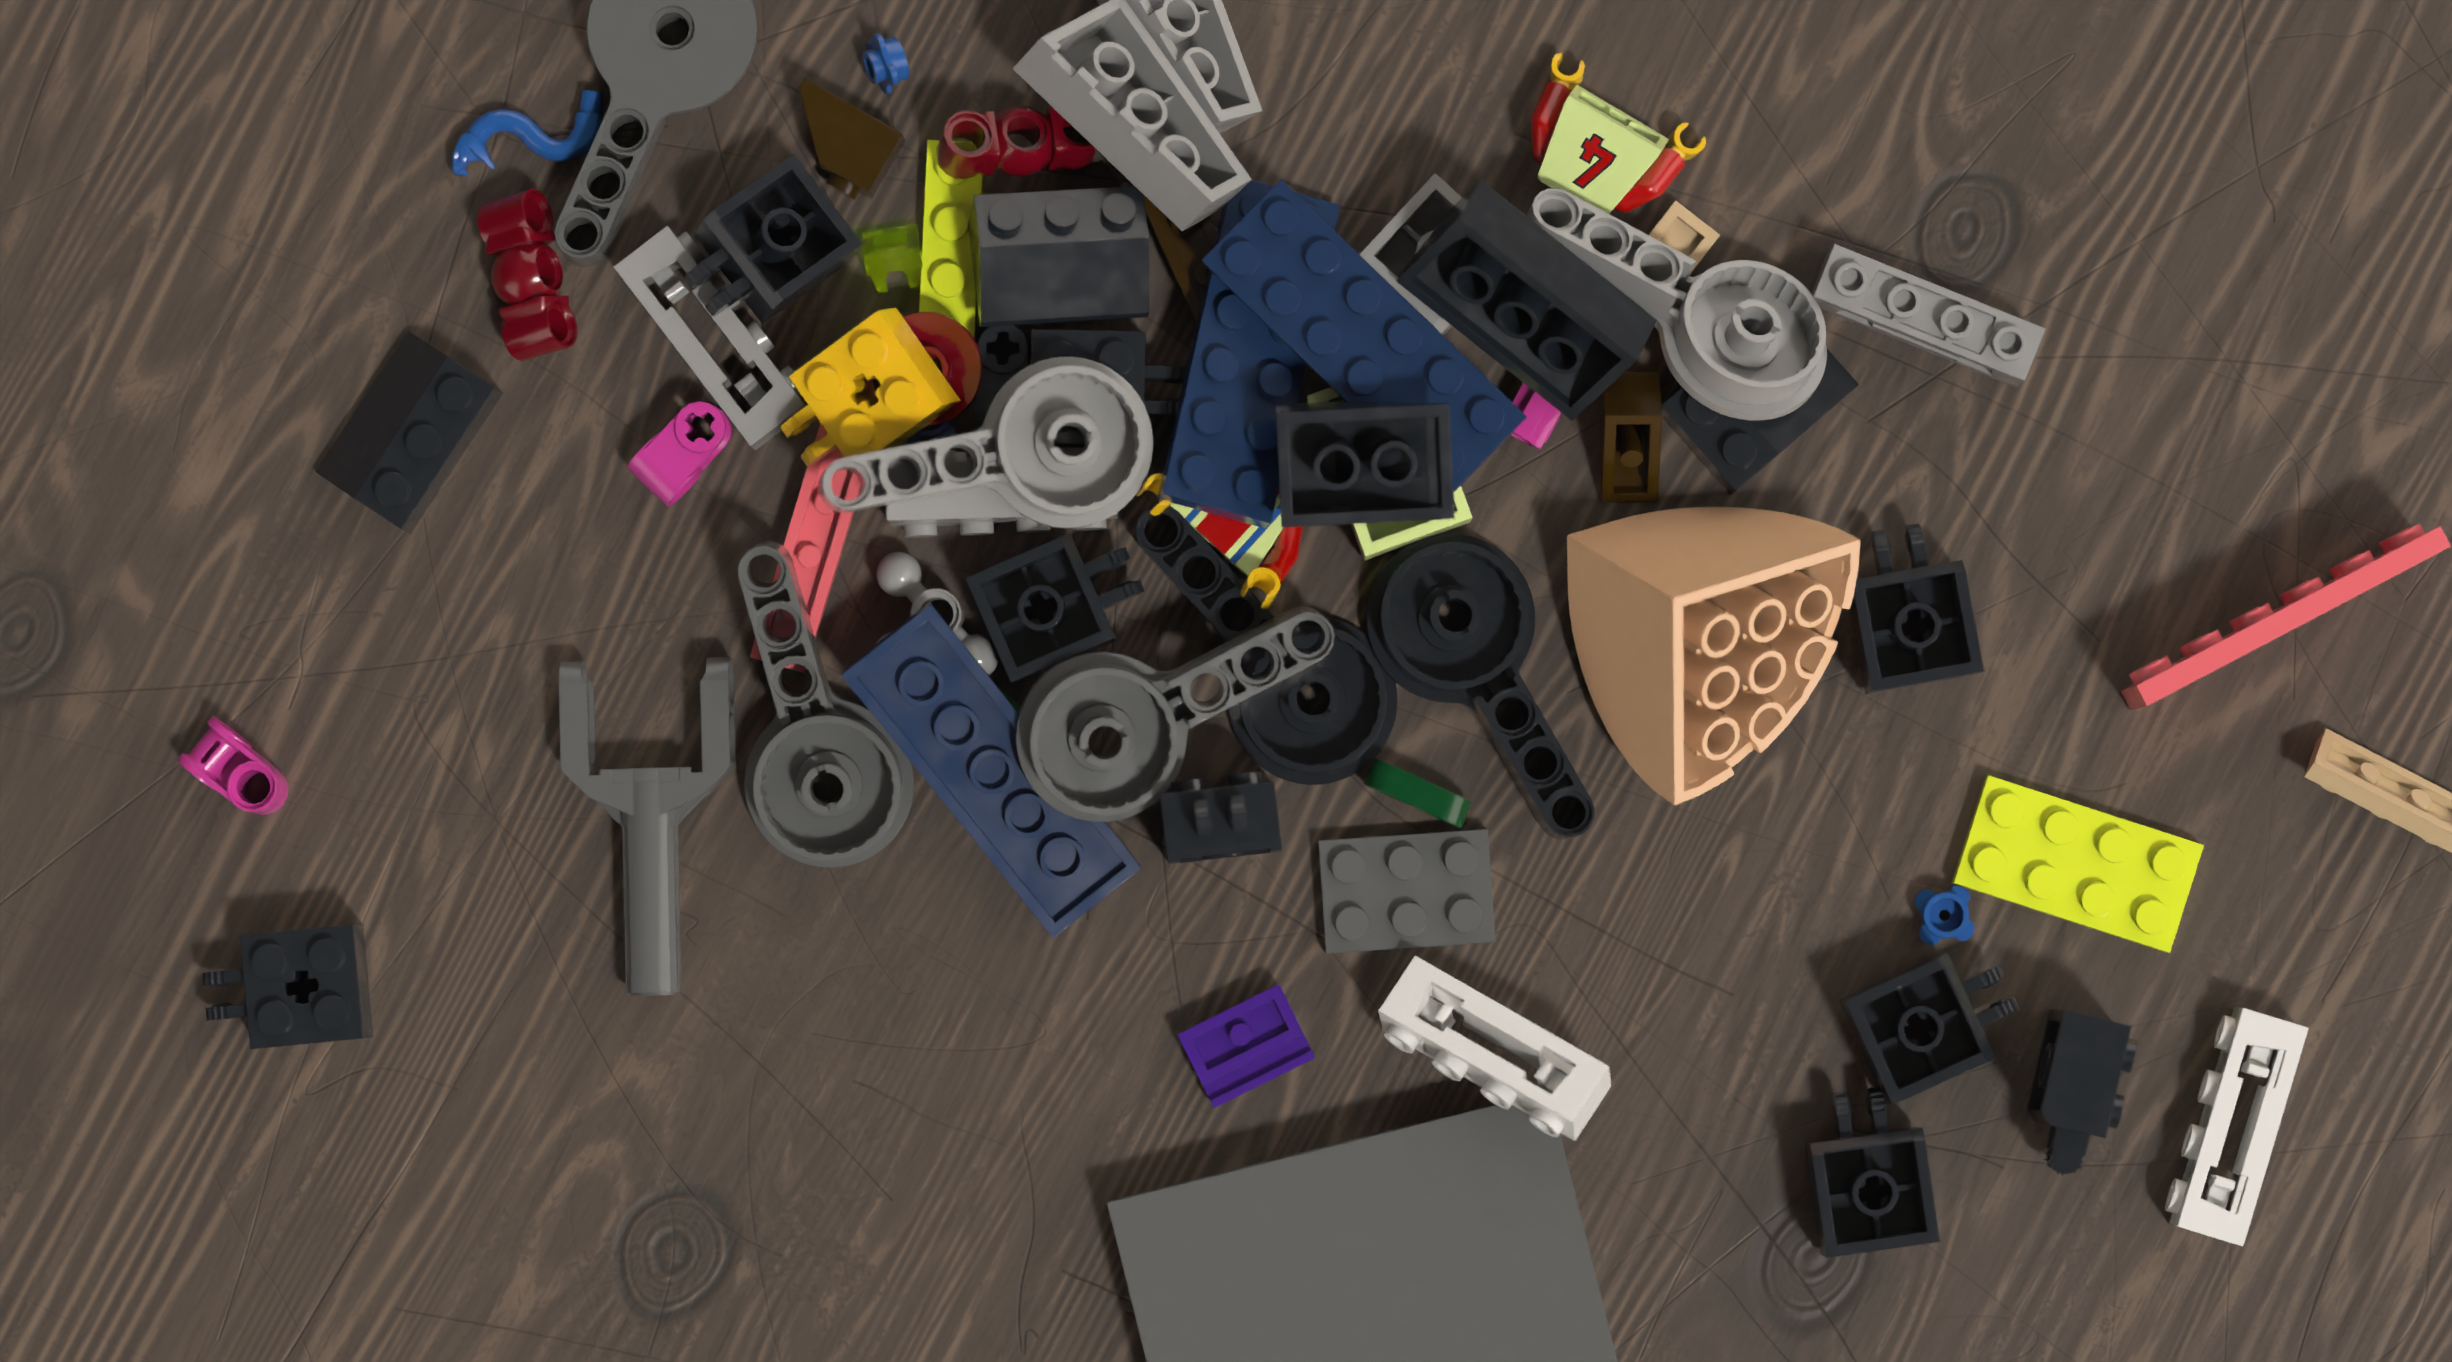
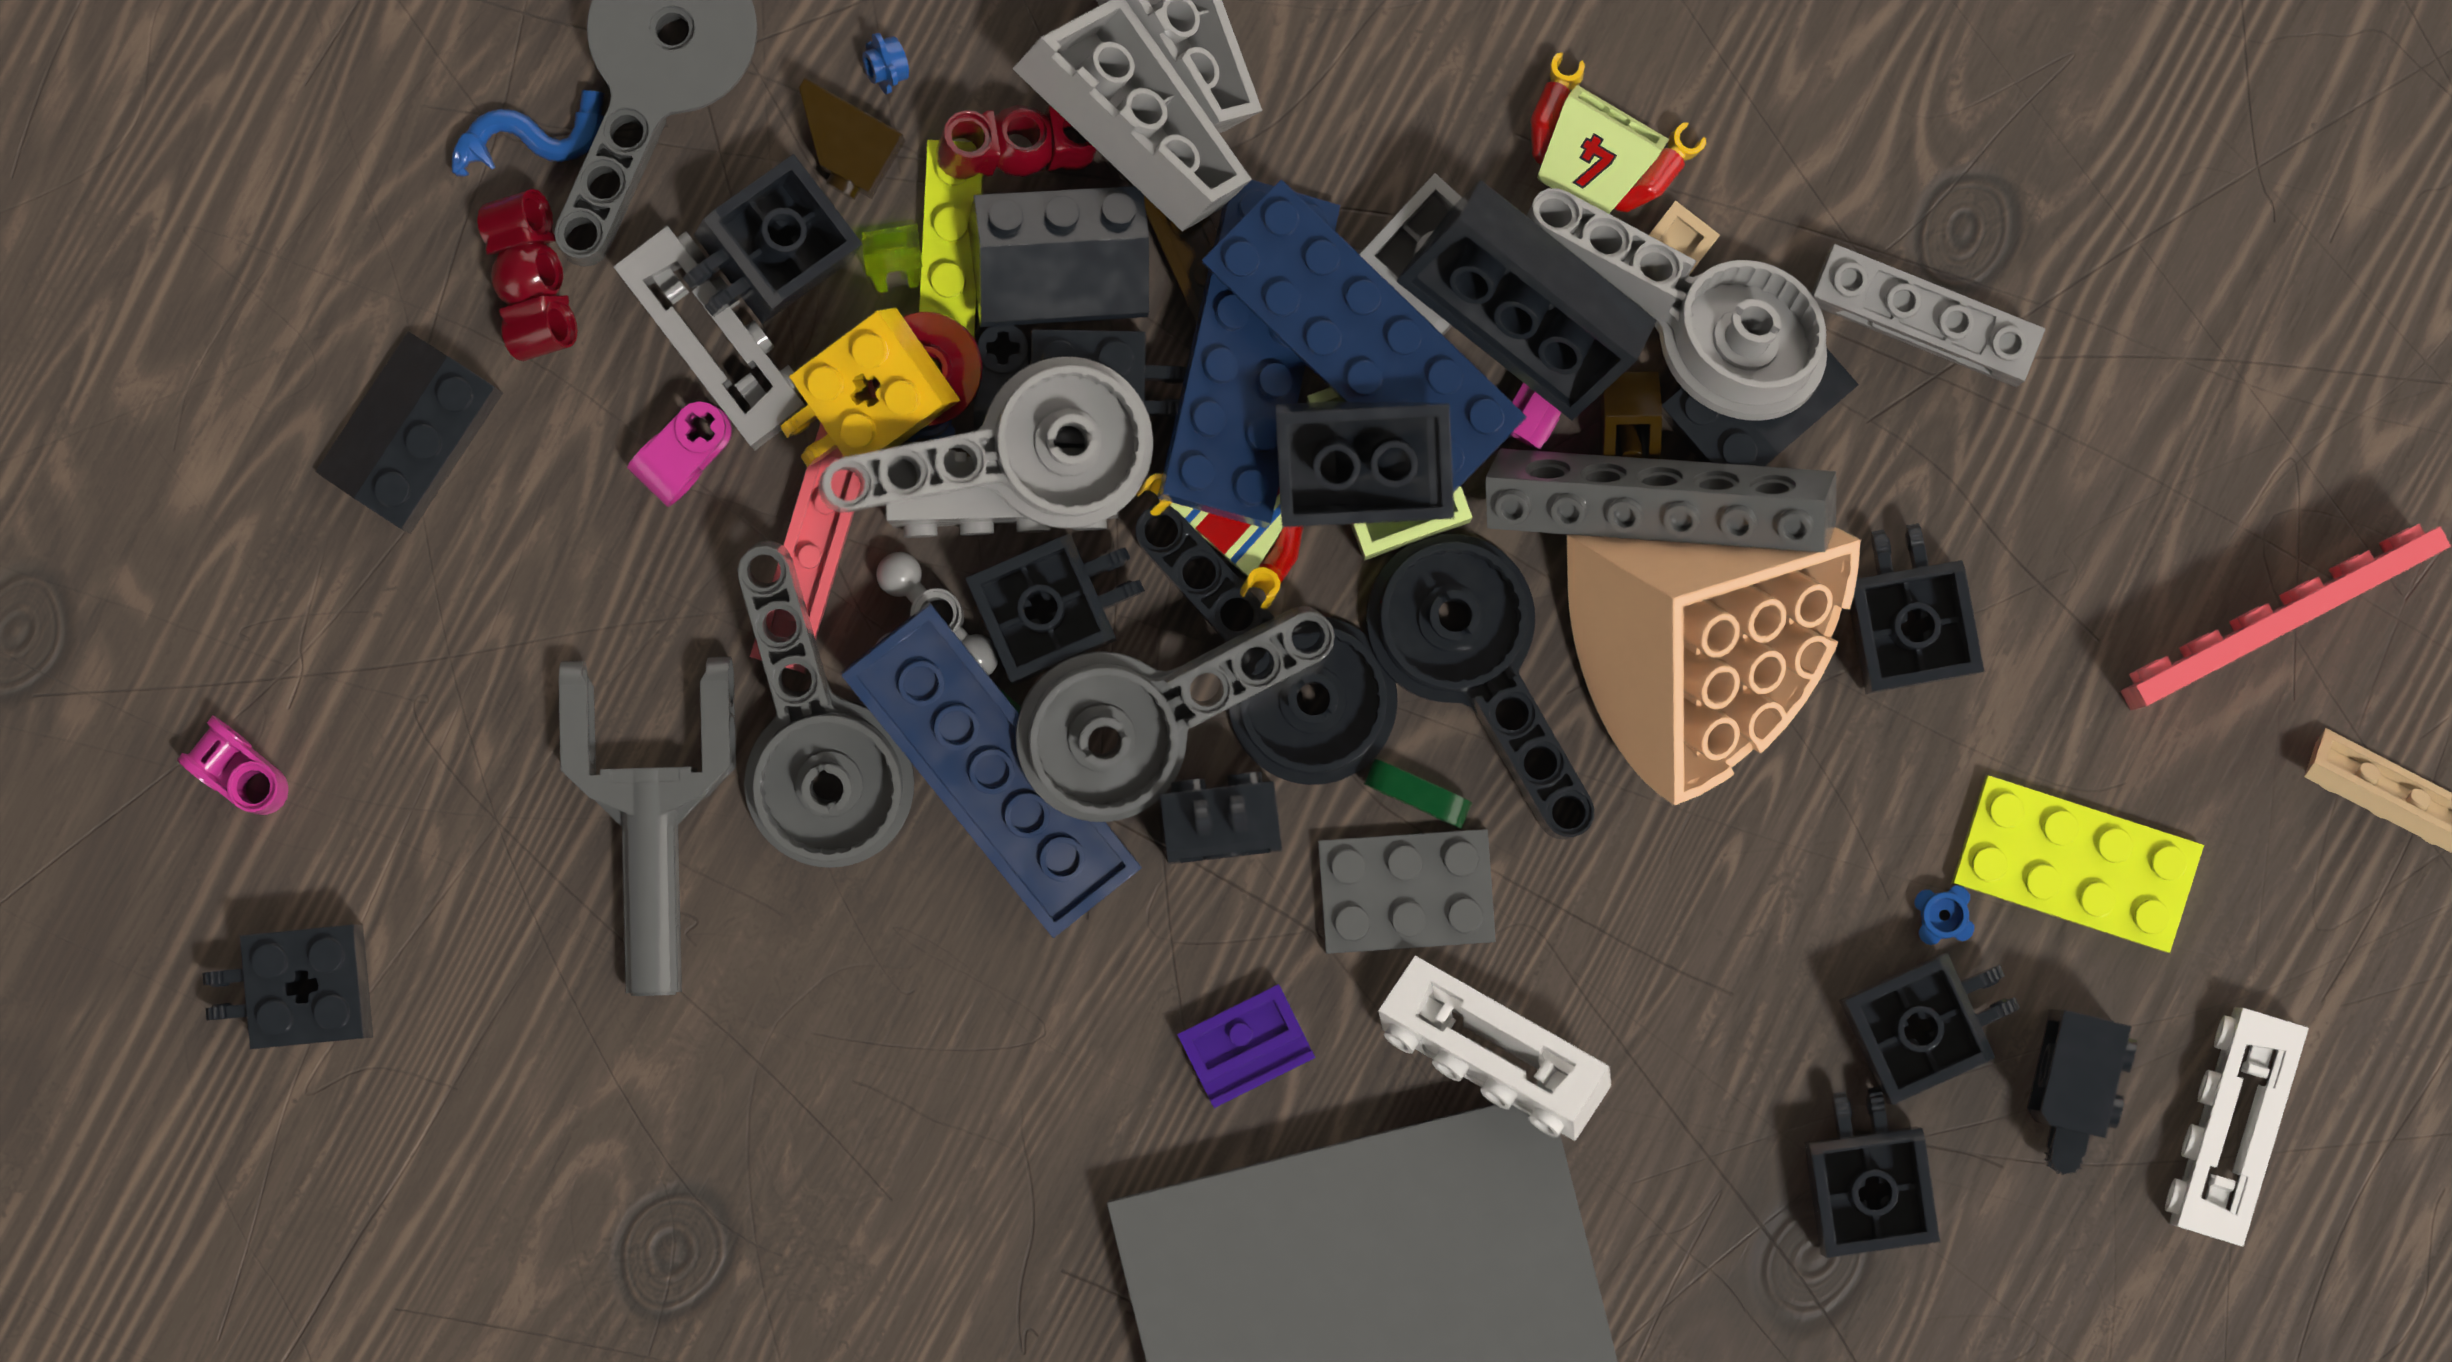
none -> dark grey brick [1486,449,1836,552]

